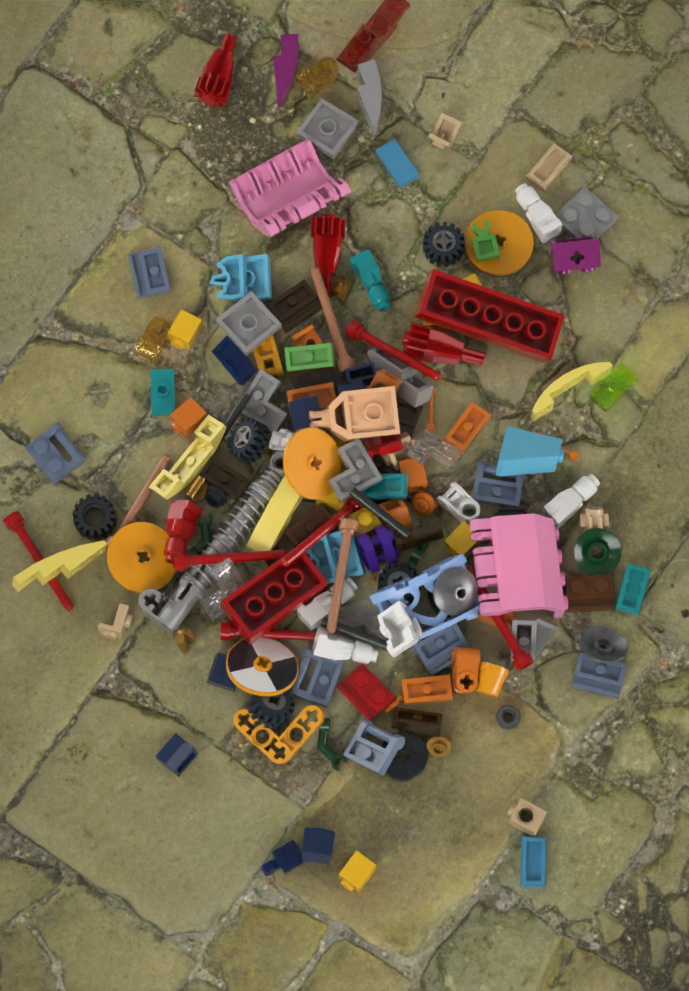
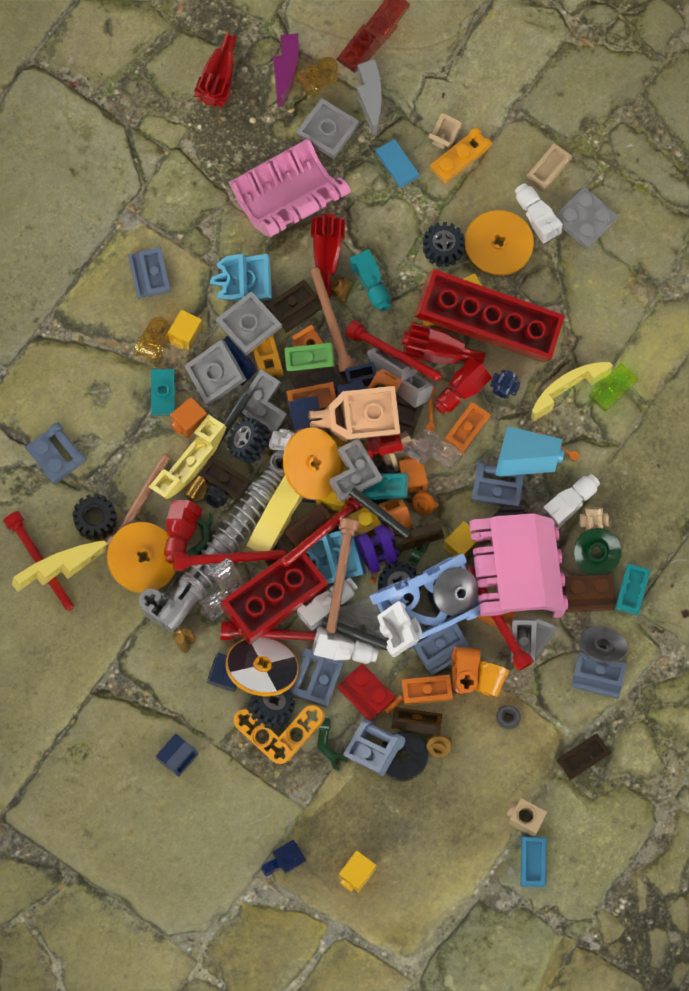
tan bracket [98,603,133,640] -> none
dark blue piece [301,828,335,865] -> none
white piece [436,482,480,525] -> none
bright green plate [472,220,500,263] -> none
magenta brick [550,236,601,274] -> none
none -> light grey plate [184,340,246,405]
none -> light orange plate [430,127,493,184]
none -> red piece [434,357,492,415]
none -> dark blue gear [490,370,520,399]
none -> dark brown plate [556,733,611,781]

